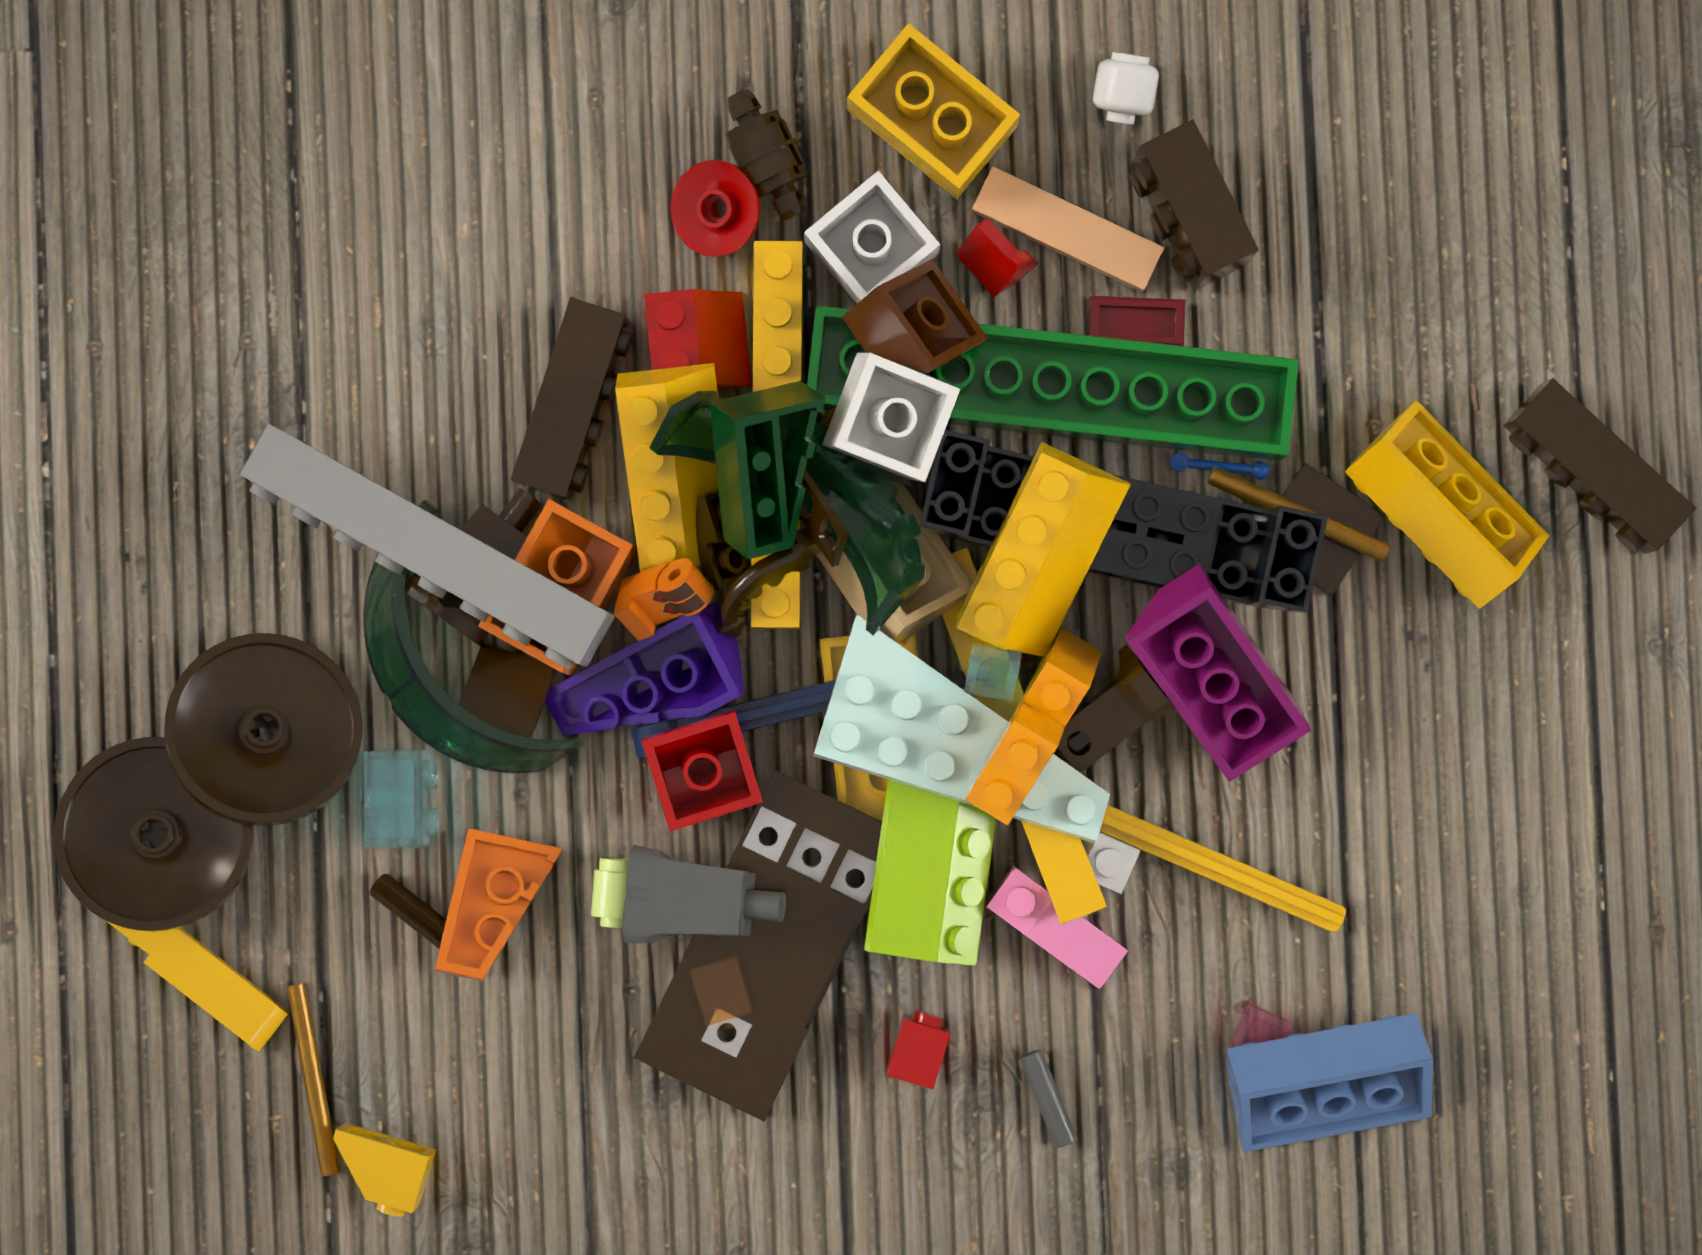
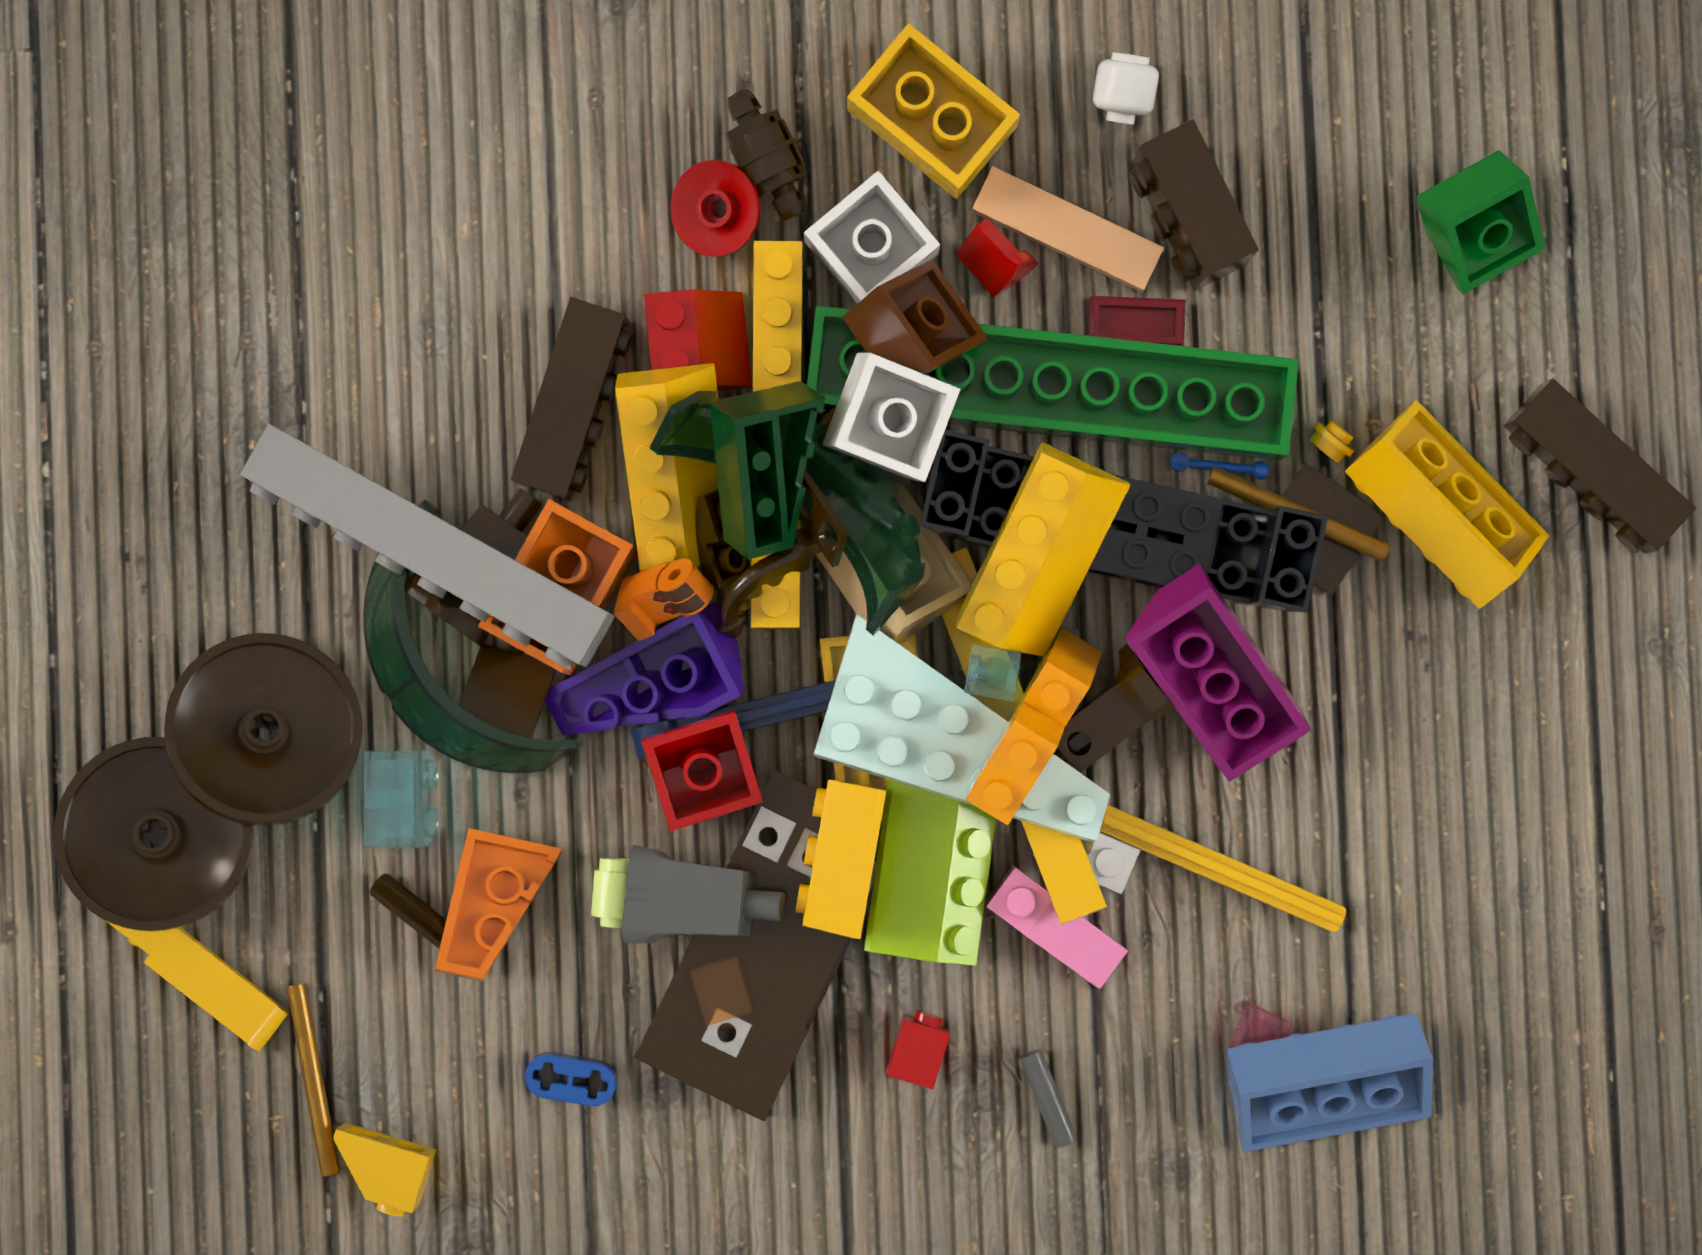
none -> blue beam [525,1052,617,1106]
none -> yellow slope [795,779,886,939]
none -> yellow plate [1309,420,1355,463]
none -> green slope [1416,150,1546,294]

